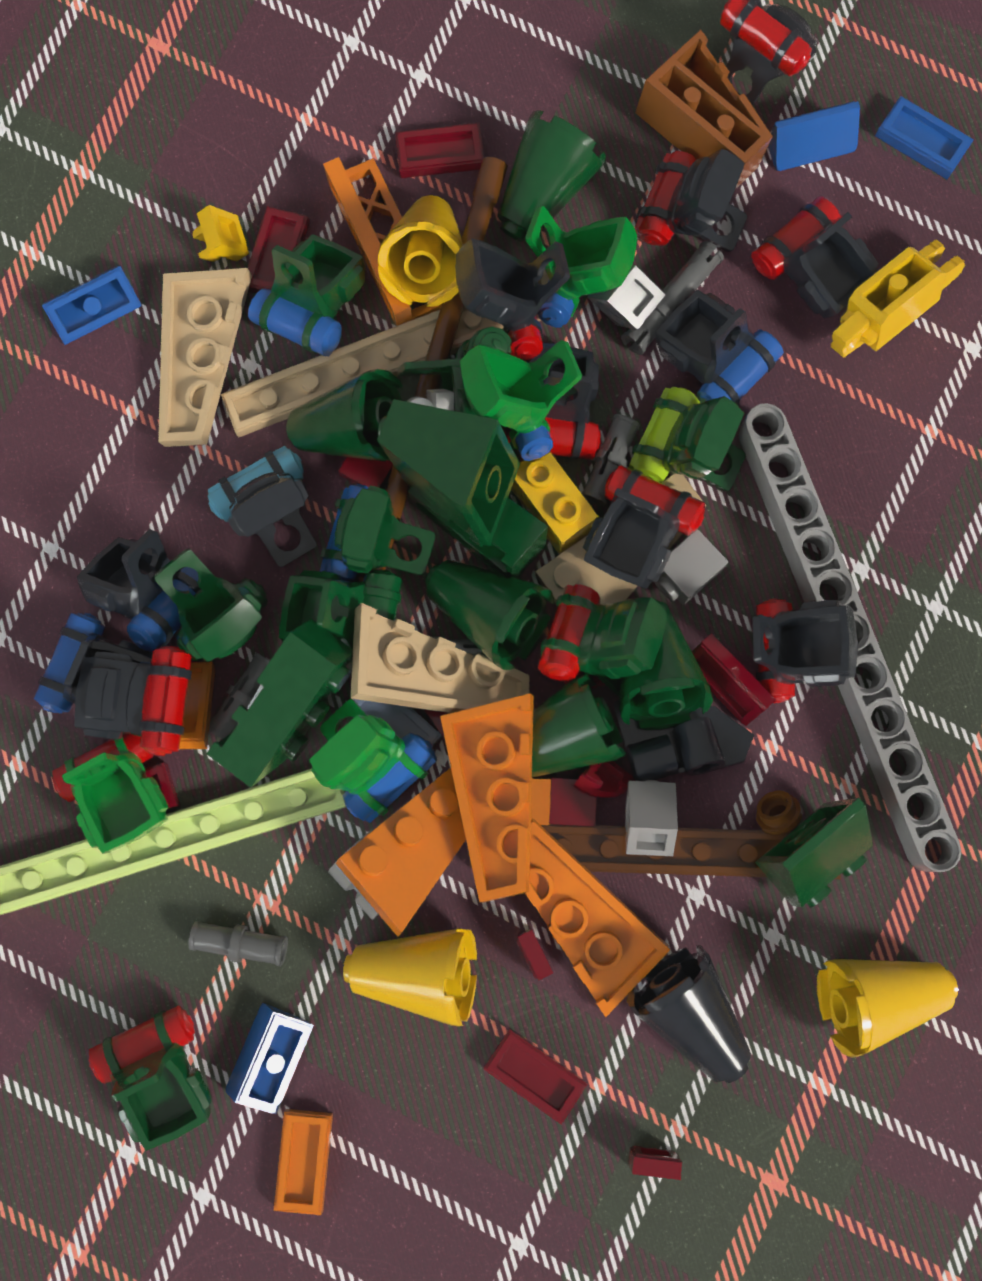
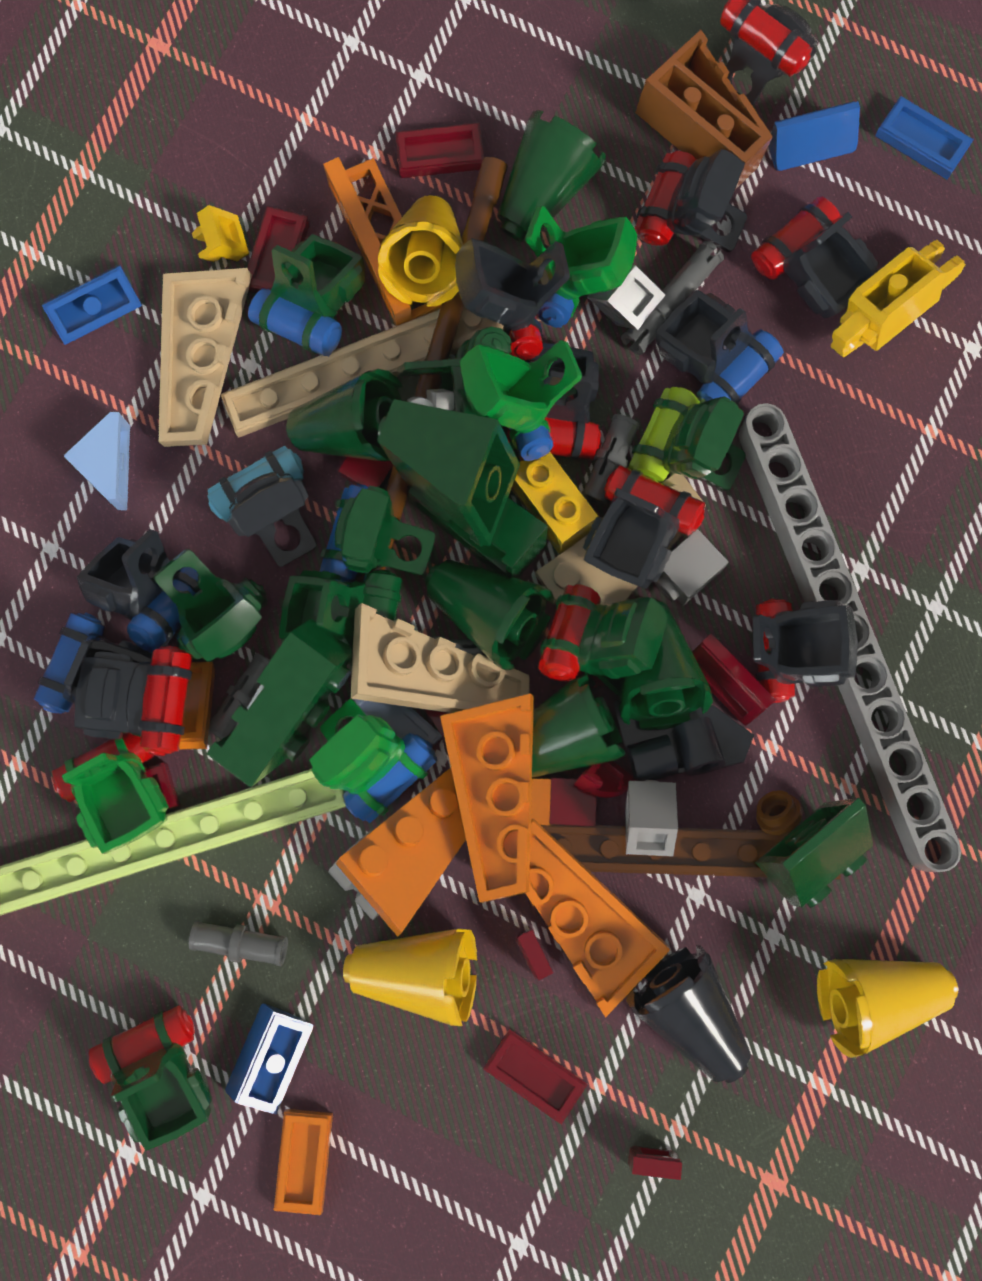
none -> light blue slope [64,412,130,510]

